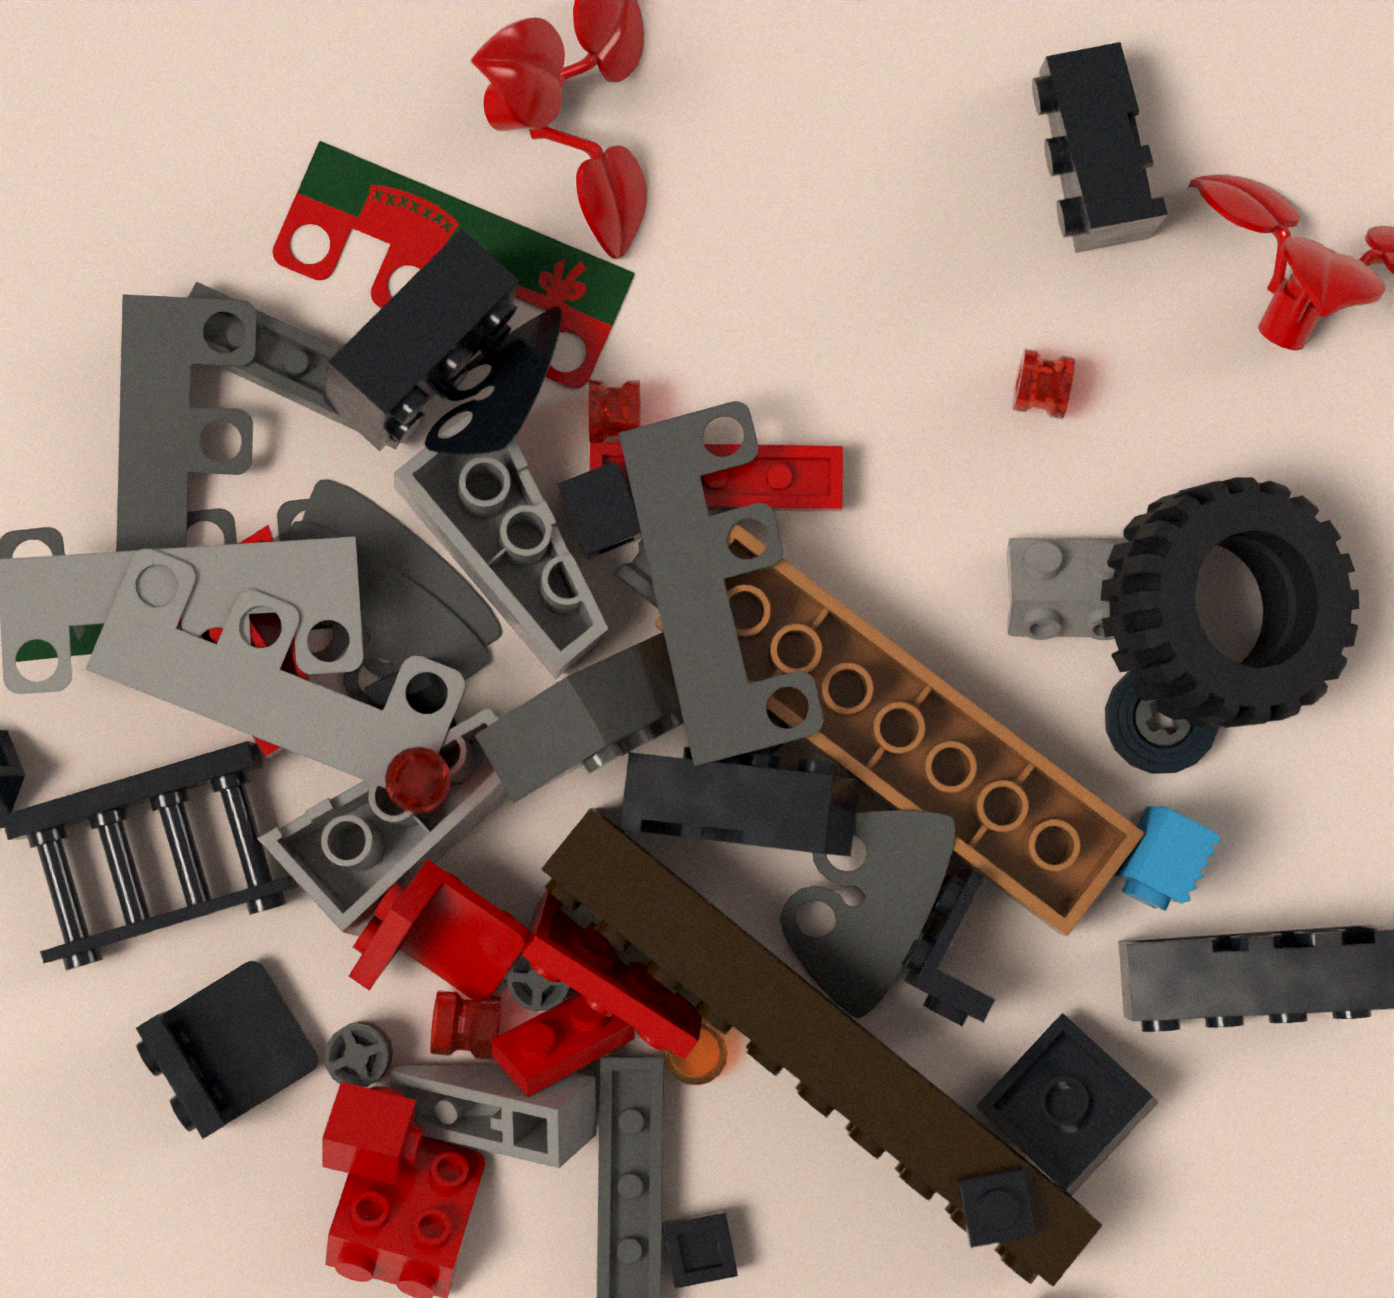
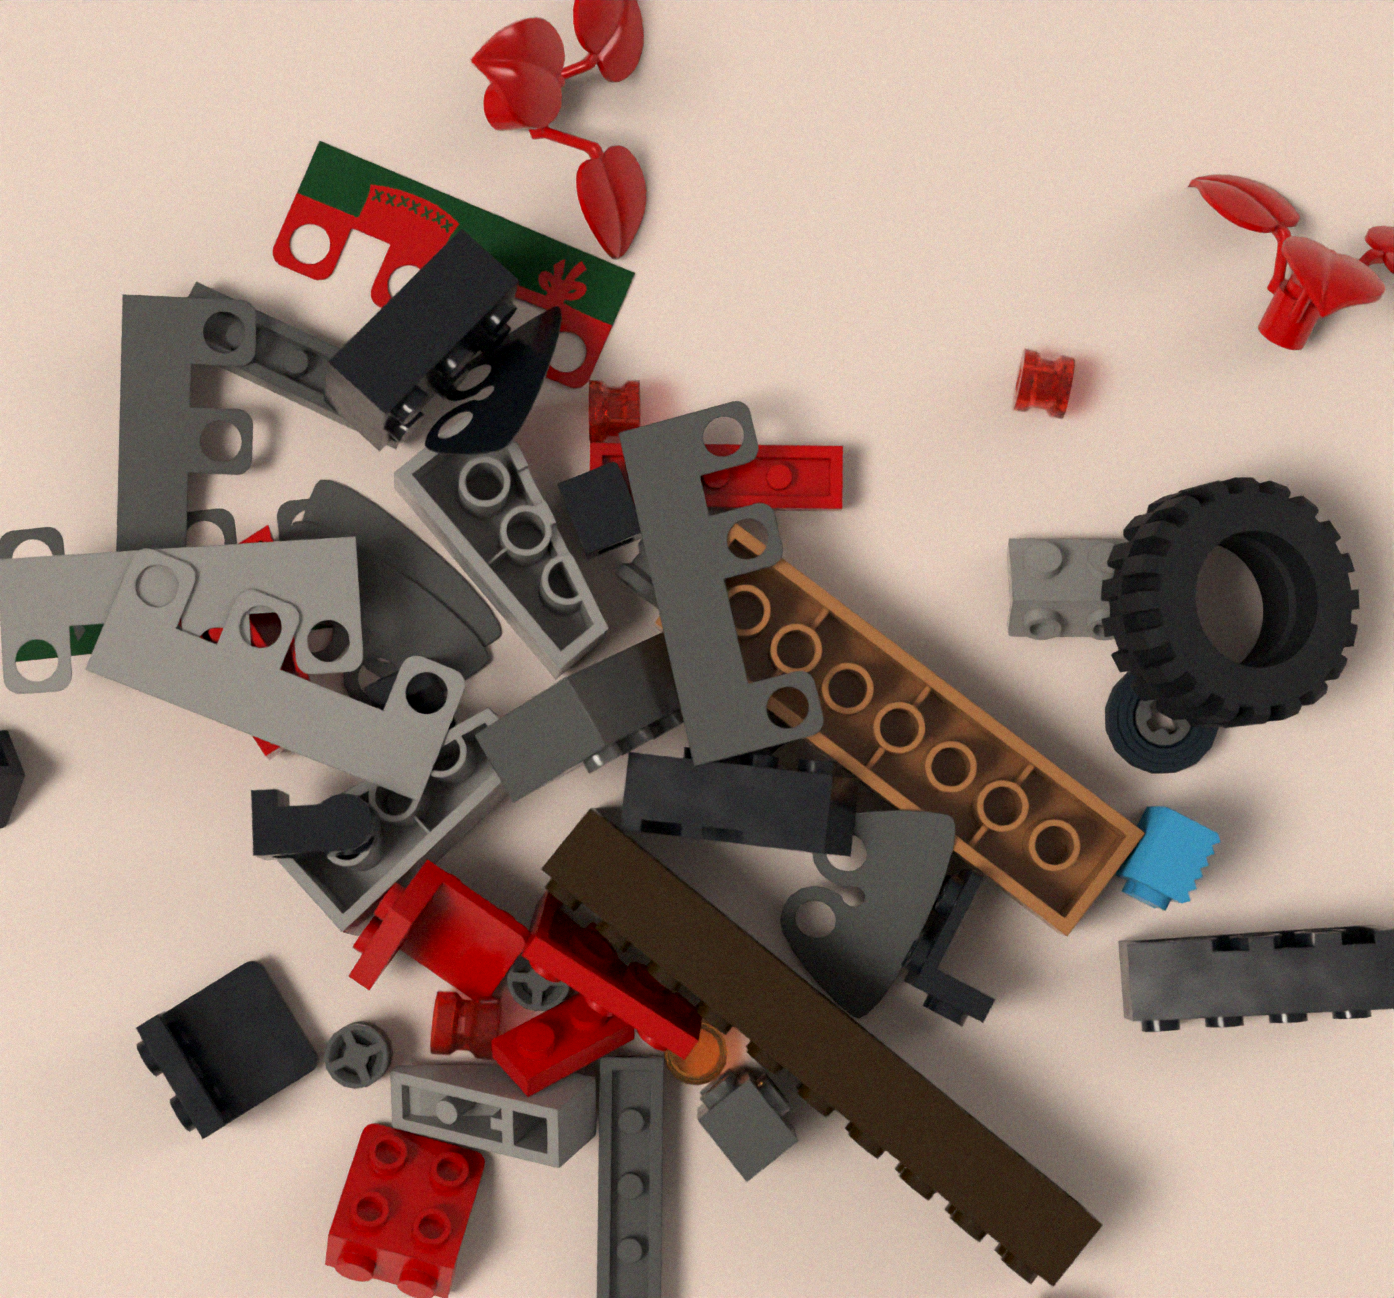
black fence [1,741,299,971] -> none
red brick [322,1082,424,1186] -> none
clear red wheel [385,747,452,814] -> none
black plate [663,1210,738,1289] -> none
black plate [957,1167,1037,1248] -> none
black hinge [976,1013,1159,1197] -> none
black wedge [1032,42,1168,253] -> none
none -> black leg [251,789,382,860]
none -> dark grey brick [697,1068,798,1182]

